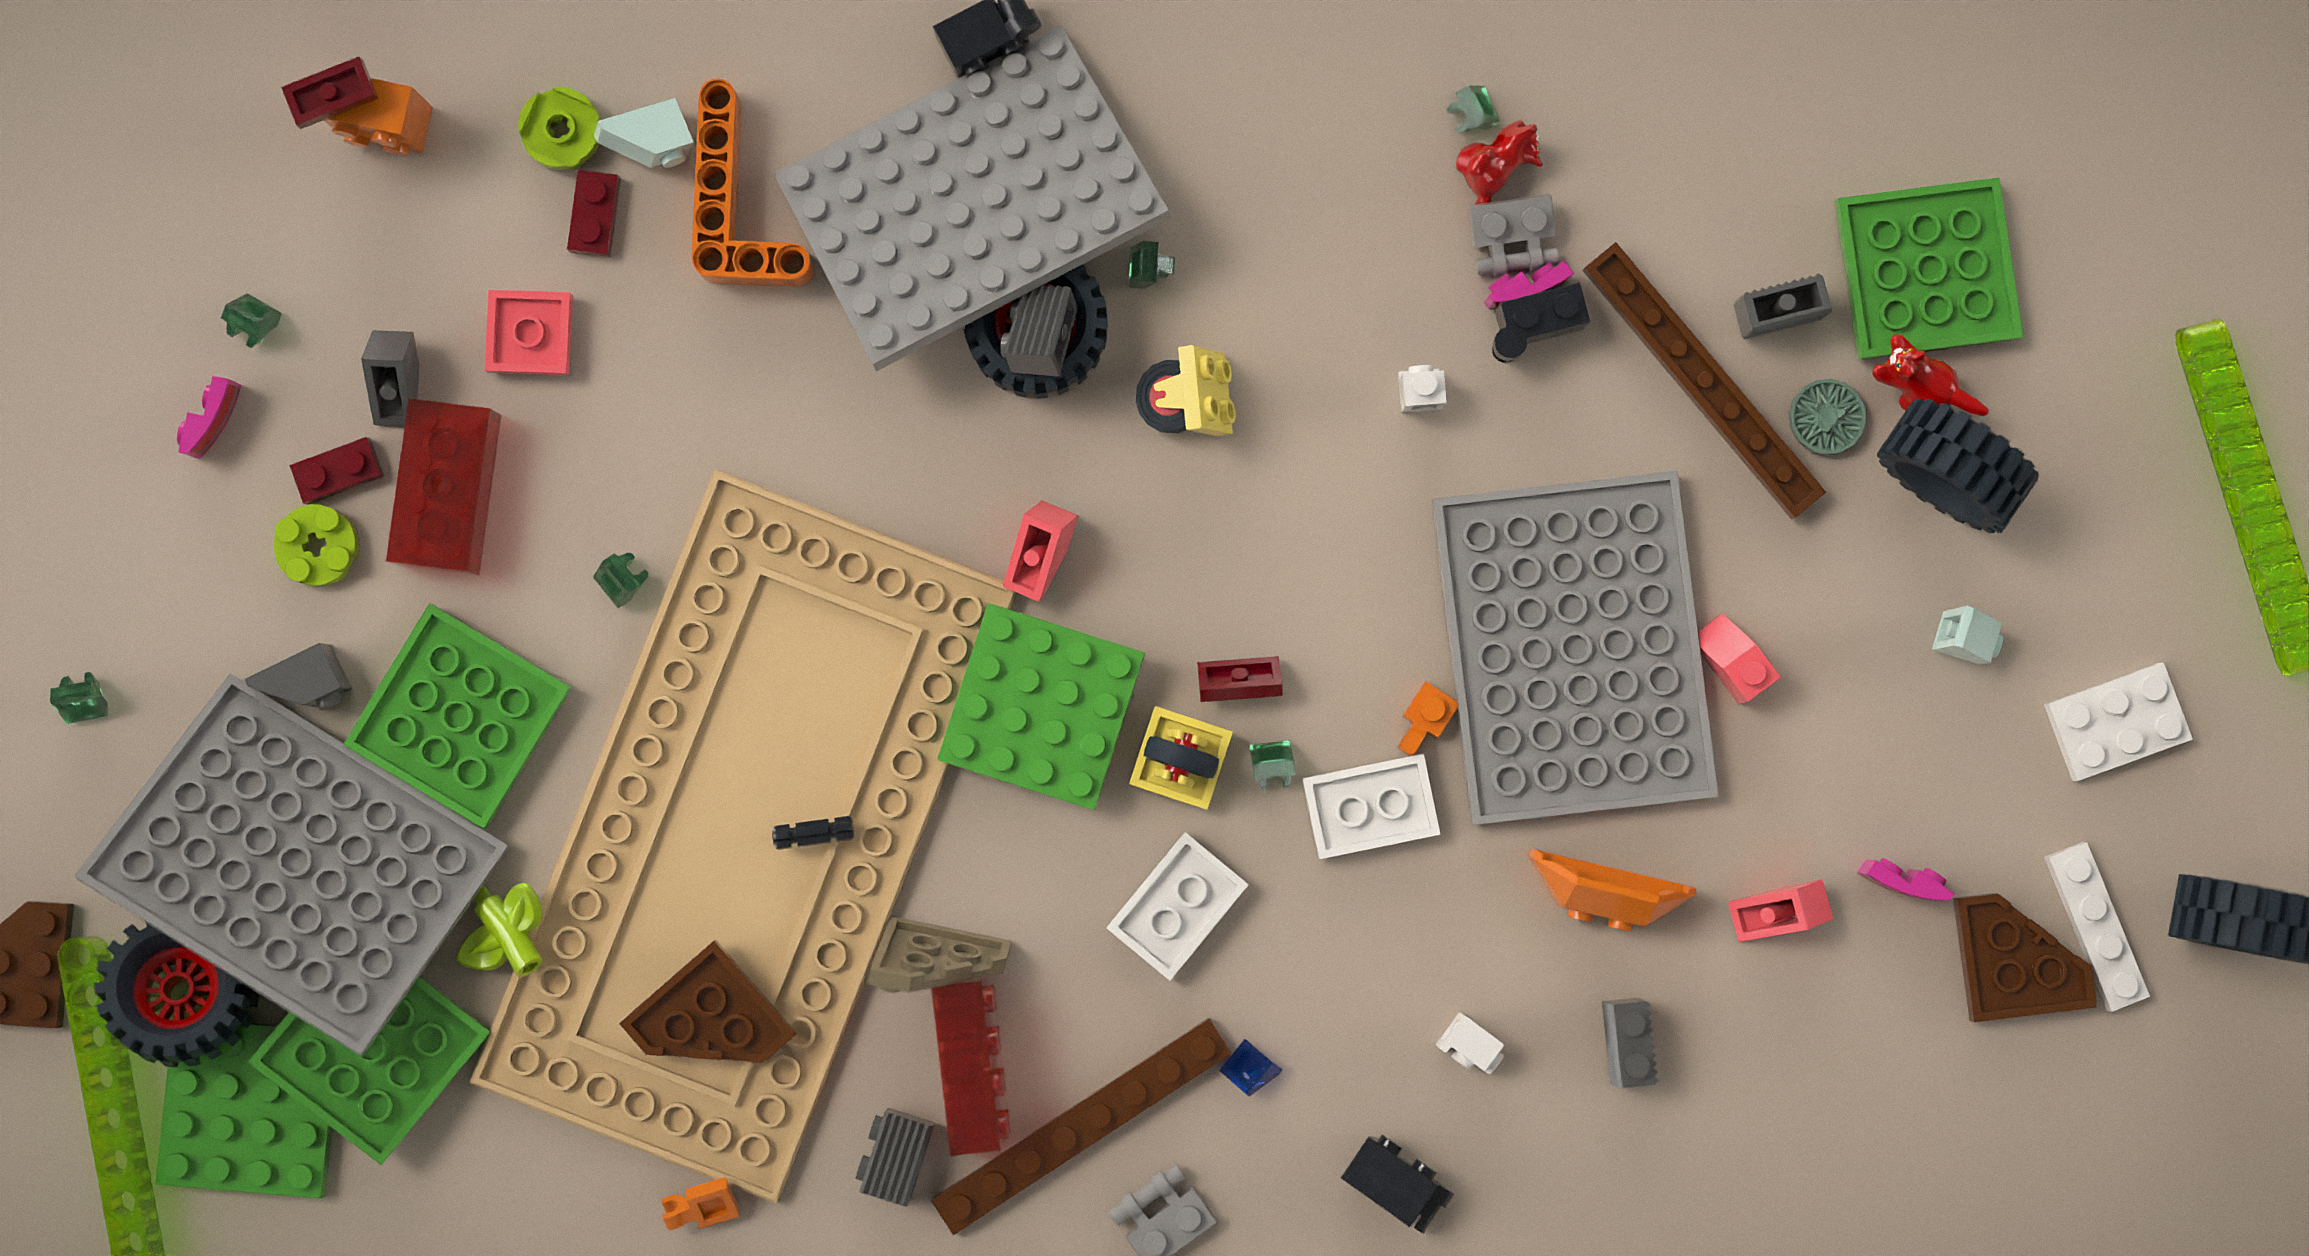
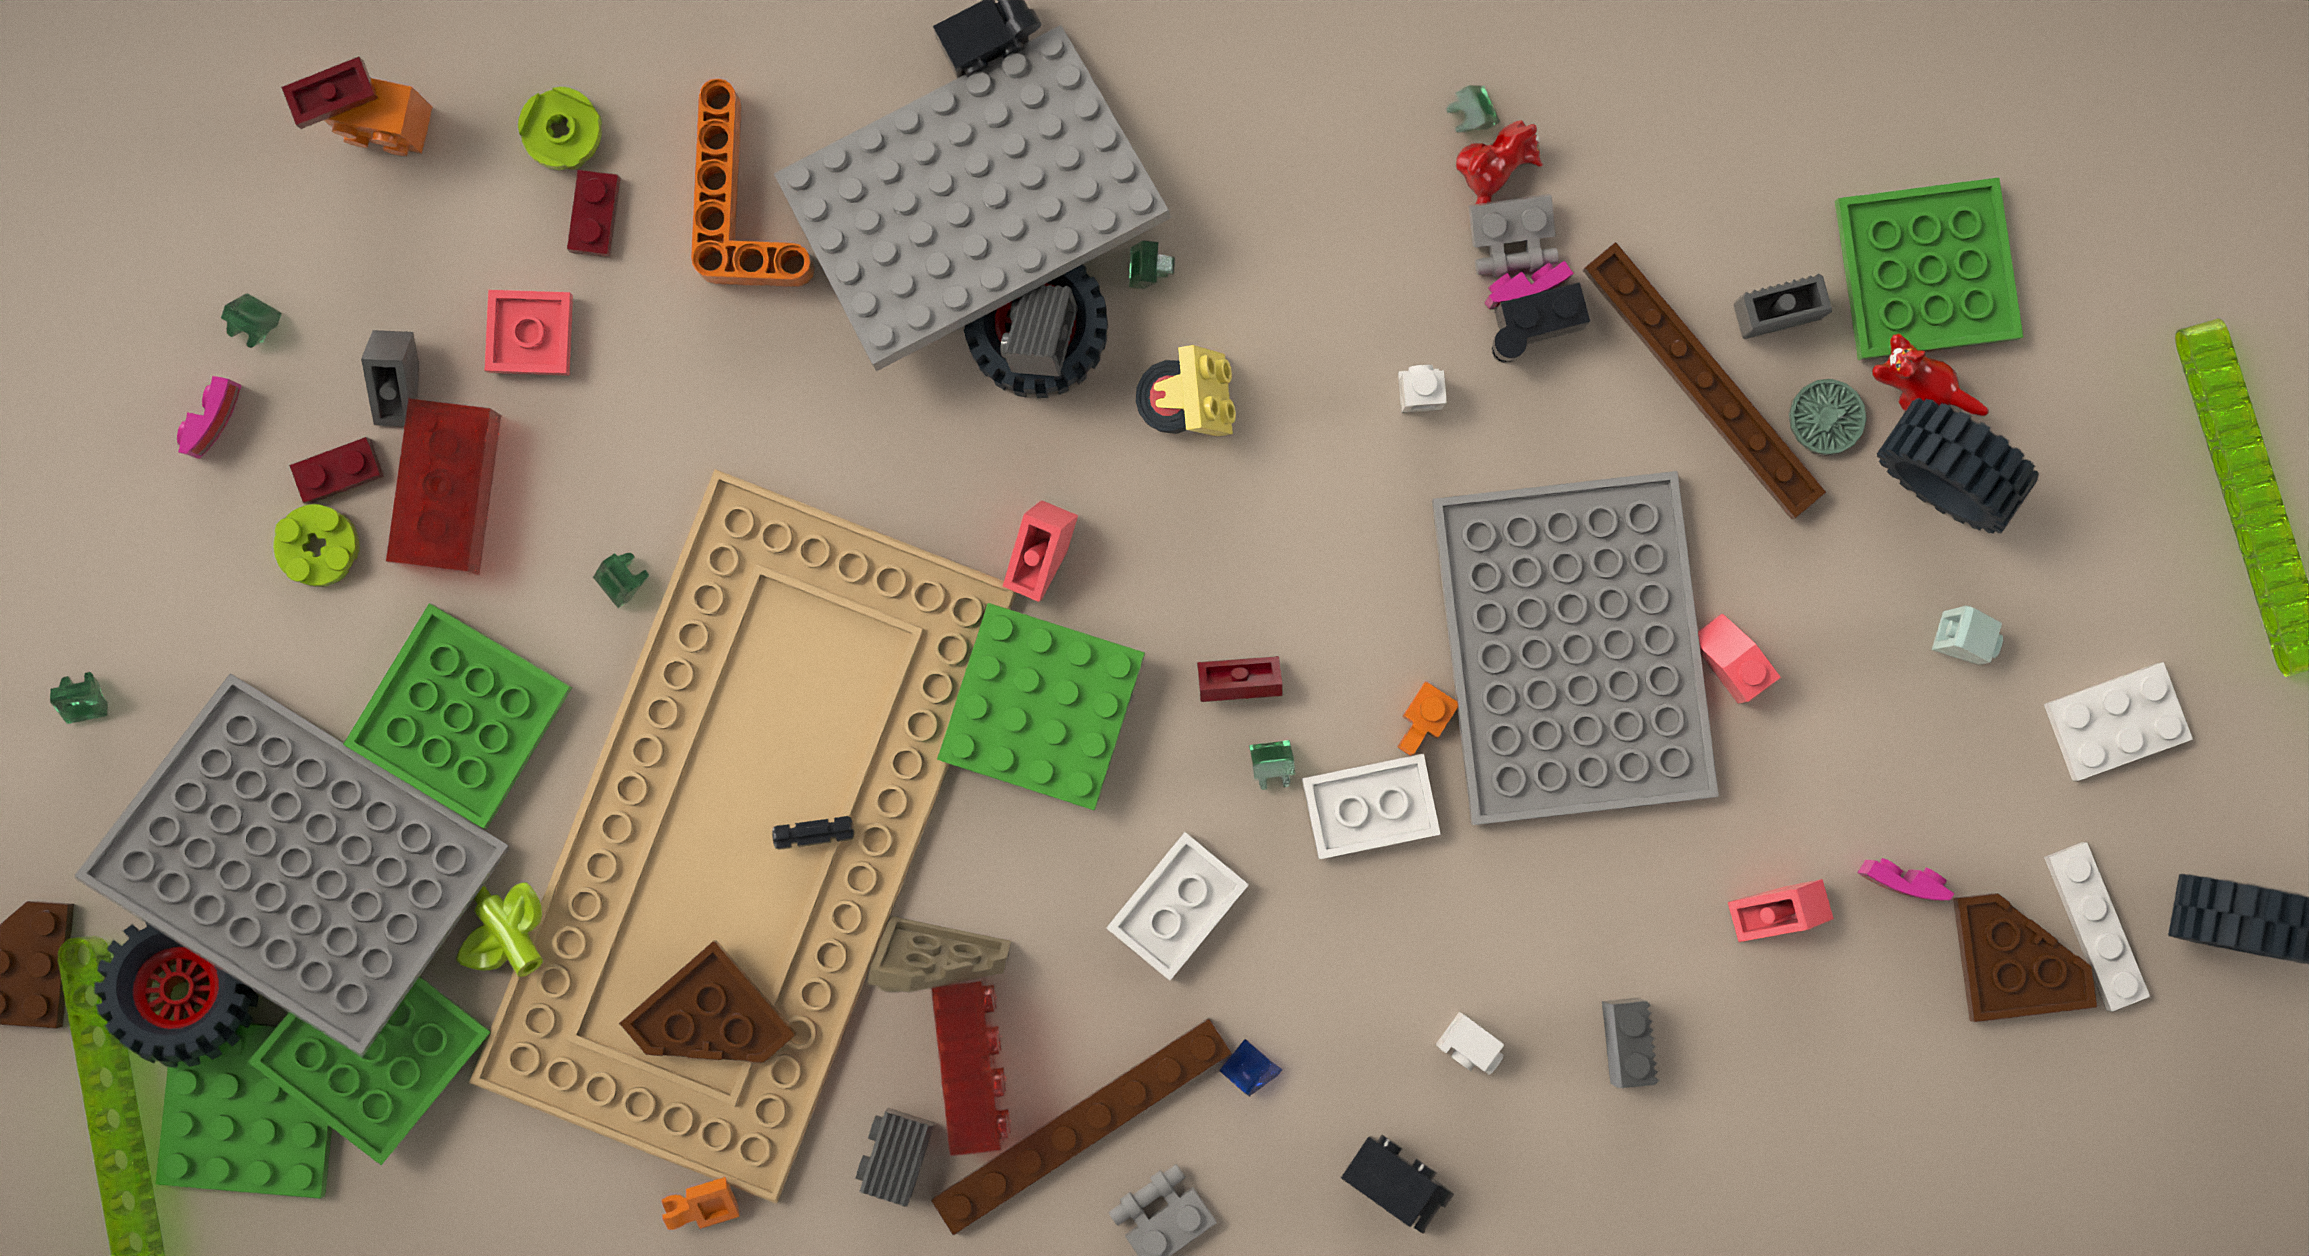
dark grey slope [244,643,352,710] -> none
light aqua slope [594,98,694,168] -> none
light yellow plate [1129,706,1233,810] -> none
orange wedge [1527,849,1697,932] -> none

